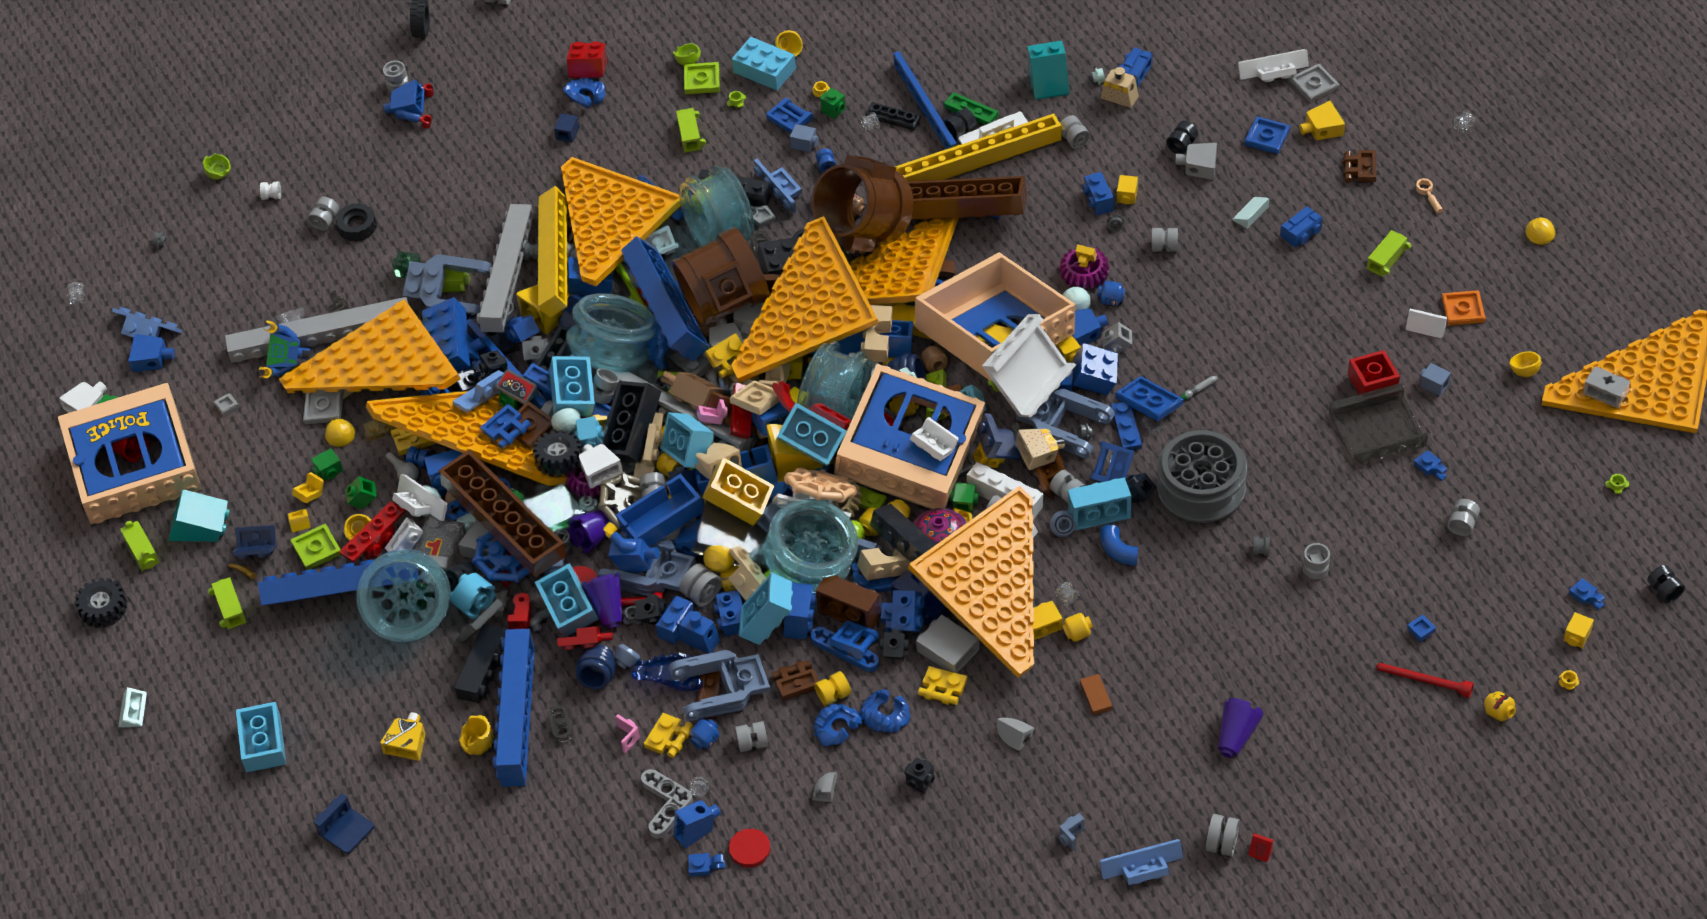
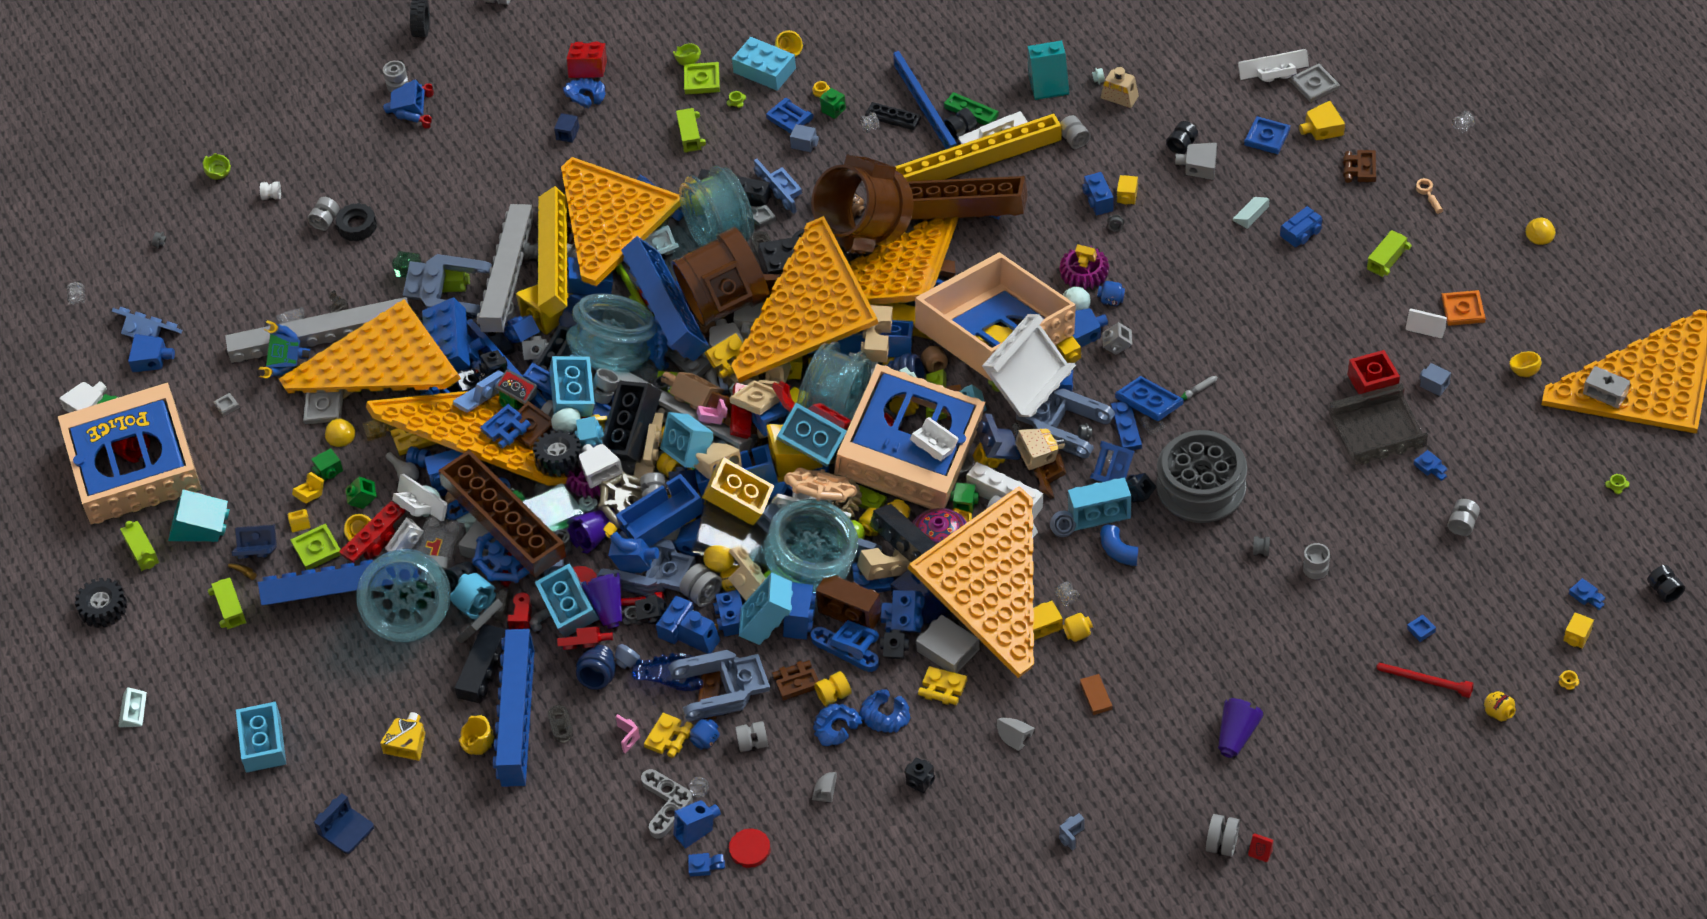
blue wheel [815,148,836,173] -> none
light grey wheel [1050,470,1086,503] -> none
blue brick [1073,343,1118,395] -> none
medium blue bracket [1099,839,1183,885] -> none
blue brick [1119,47,1152,87] -> none
light grey wheel [1152,228,1178,252] -> none

